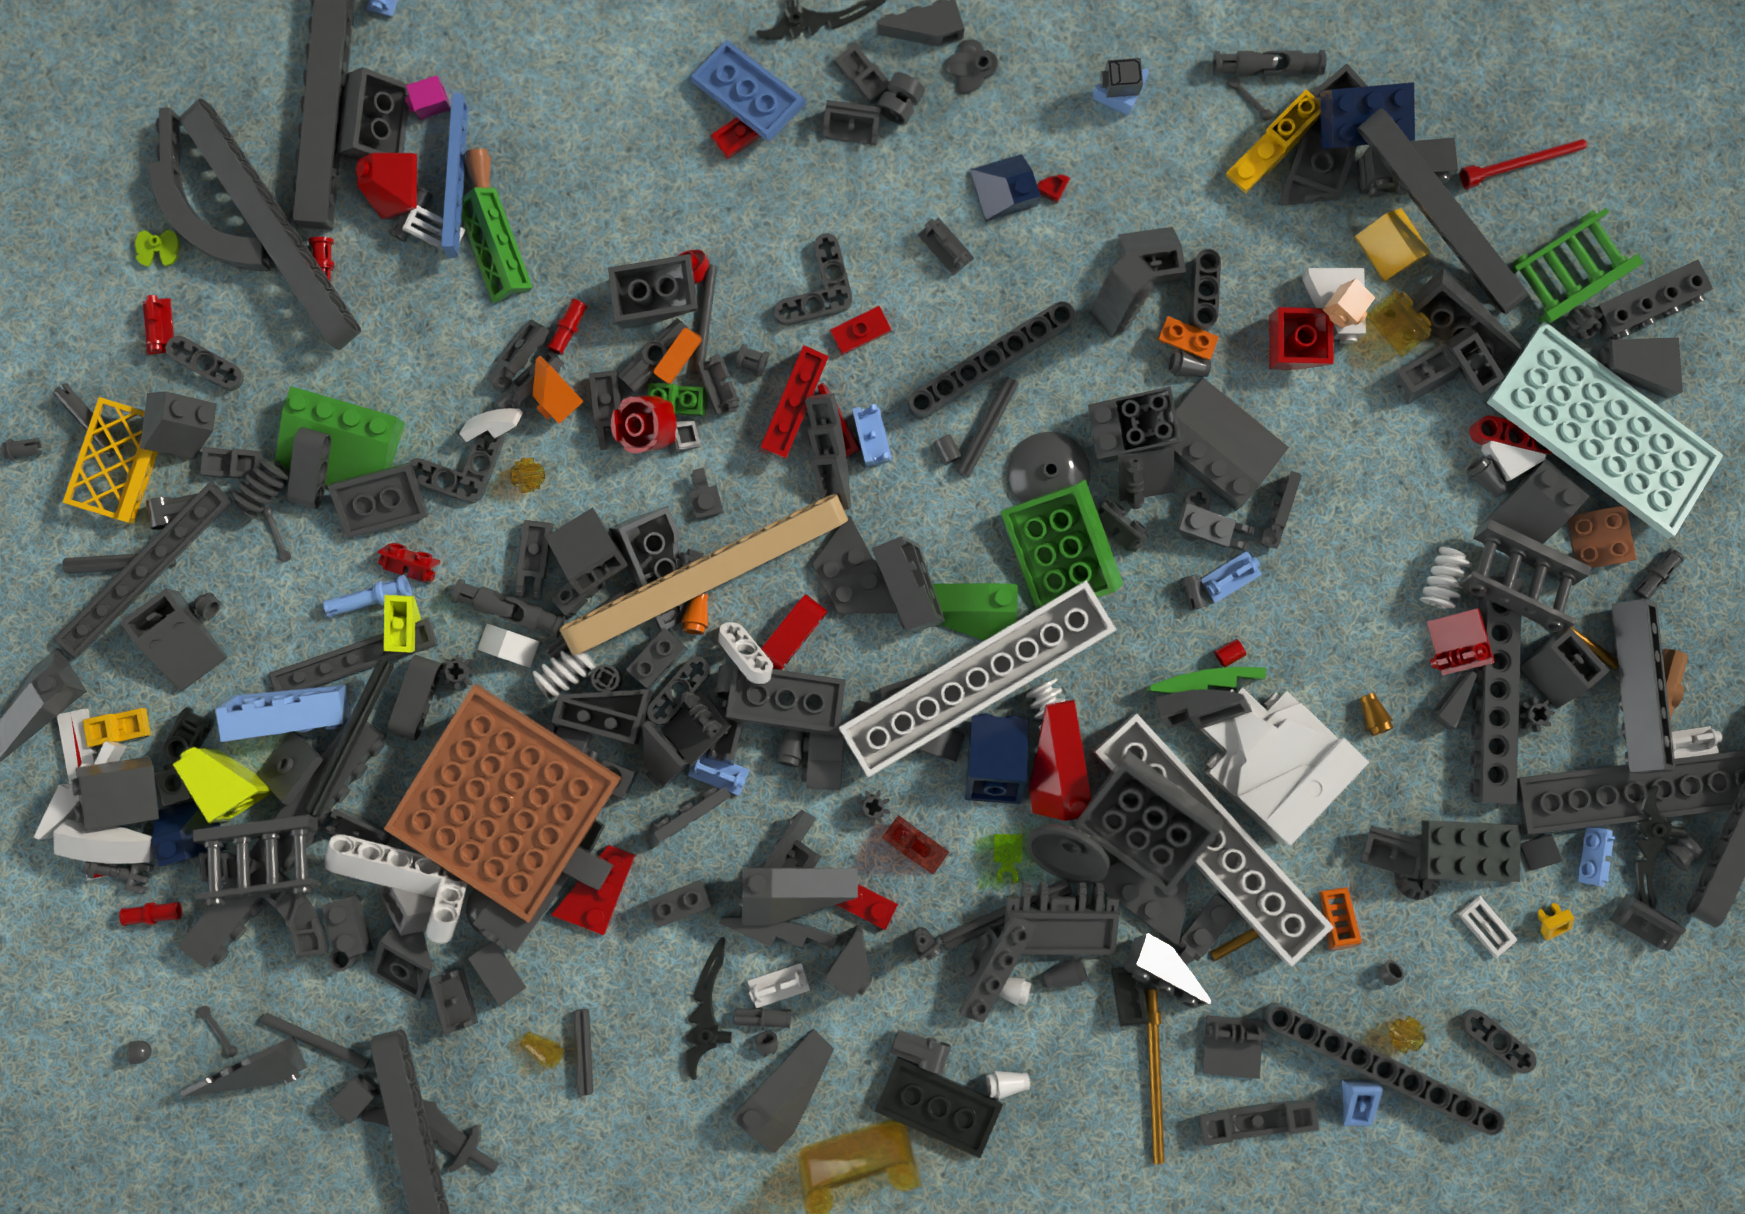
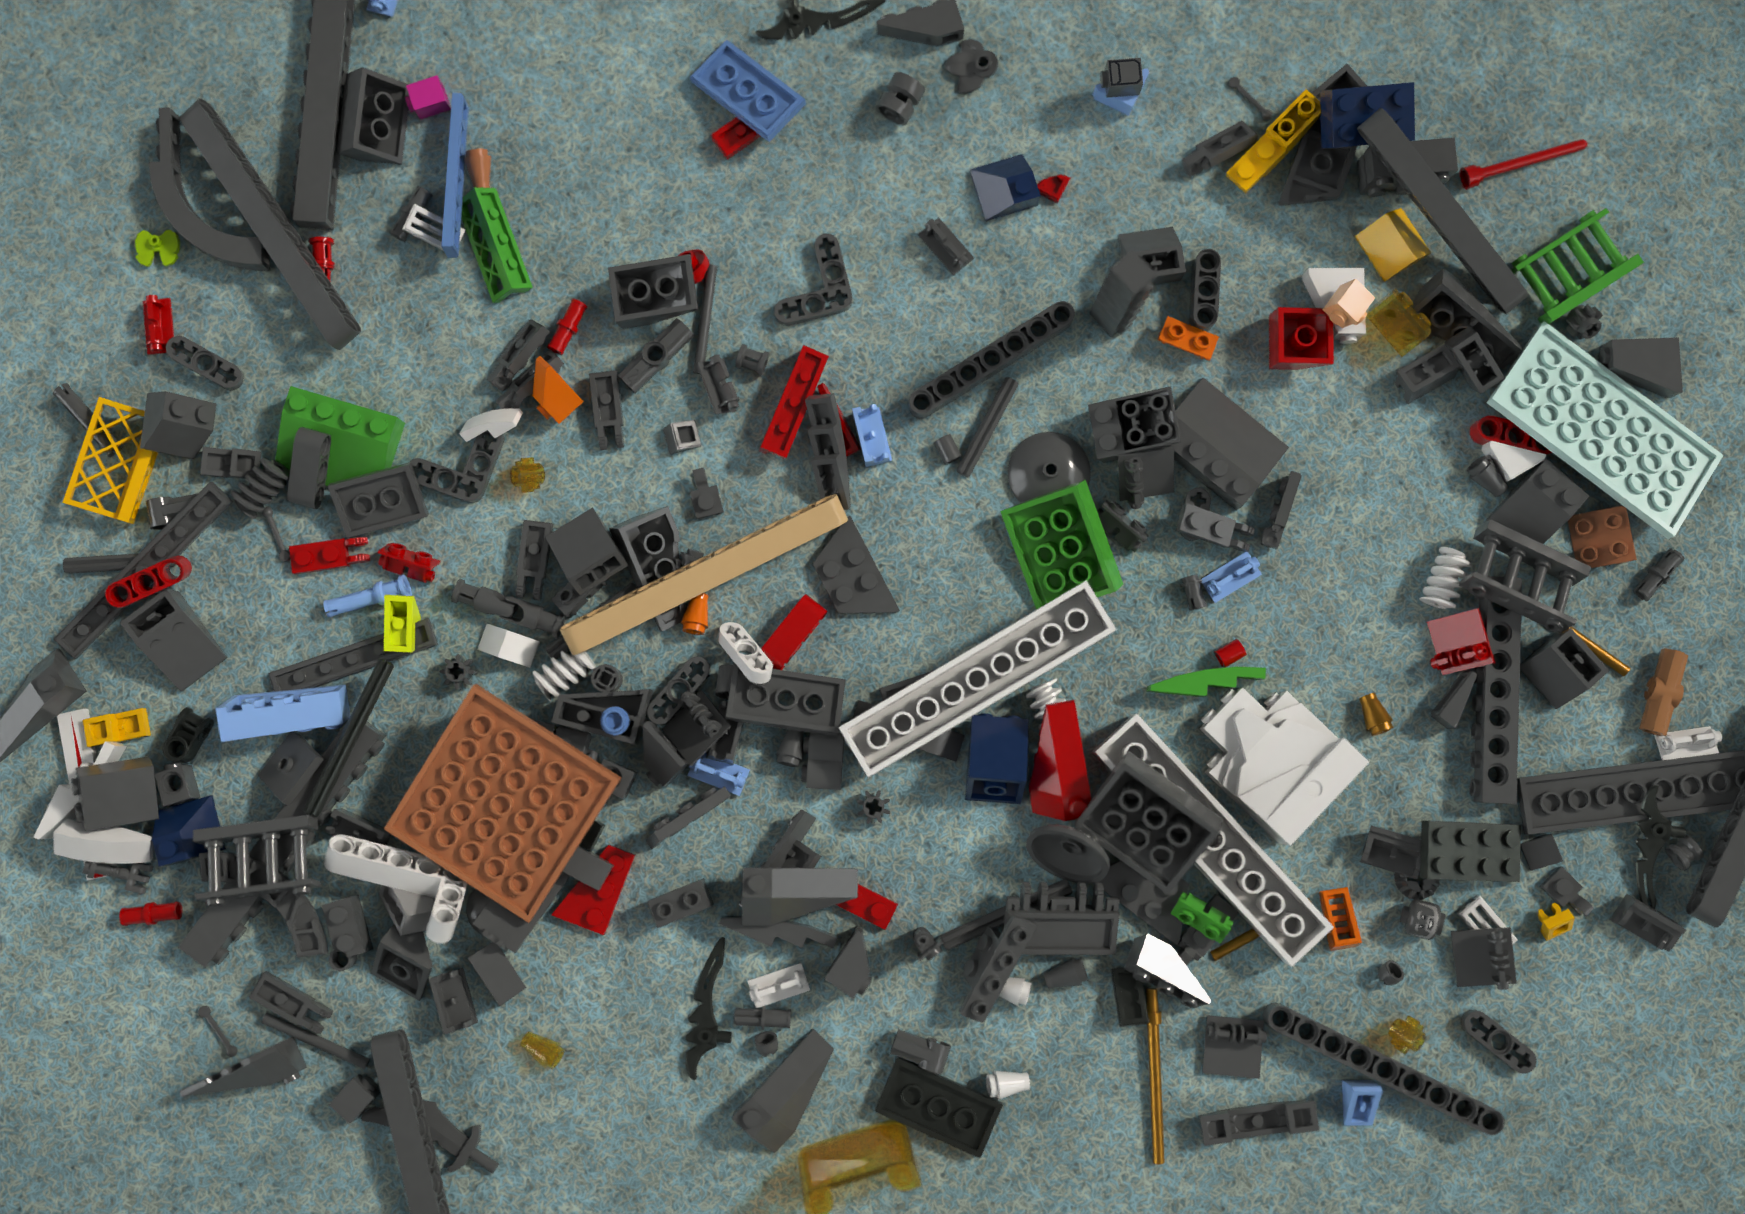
dark grey pin [1,438,42,461] -> none
dark grey hinge [128,1040,152,1065] -> none
neon yellow slope [173,747,273,823] -> none
dark grey plate [193,592,221,619] -> none
red slope [356,153,417,220] -> none
dark grey beam [387,655,443,741] -> none
dark grey axle [573,1009,594,1096] -> none
red brick [611,395,677,453] -> none
dark grey brick [626,628,688,690] -> none
bright green slope [647,383,707,416] -> none
orange slope [654,328,702,384] -> none
dark grey hinge [823,100,881,146] -> none
red plate [830,306,892,356] -> none
dark grey slope [833,42,889,102] -> none
dark grey wedge [871,536,945,633] -> none
clear red slope [882,815,949,875] -> none
bright green wedge [933,583,1018,641] -> none
clear neon green plate [993,833,1022,883] -> none
dark grey slope [1156,689,1252,730] -> none
dark grey cone [1168,349,1211,377] -> none
dark grey piece [1212,50,1326,76] -> none
dark grey gear [1519,697,1555,732] -> none
light blue hinge [1578,827,1615,887] -> none
dark grey brick [1596,260,1713,341] -> none
dark grey brick [1610,599,1676,774] -> none
none -> red beam [105,555,192,608]
none -> dark grey hinge [249,971,333,1034]
none -> red hinge [289,537,370,575]
none -> medium blue plate [600,707,630,735]
none -> bright green hinge [1170,892,1233,944]
none -> dark grey hinge [1182,120,1258,177]
none -> dark grey head [1400,899,1445,940]
none -> dark grey hinge [1451,927,1517,990]
none -> dark grey plate [1540,867,1594,916]

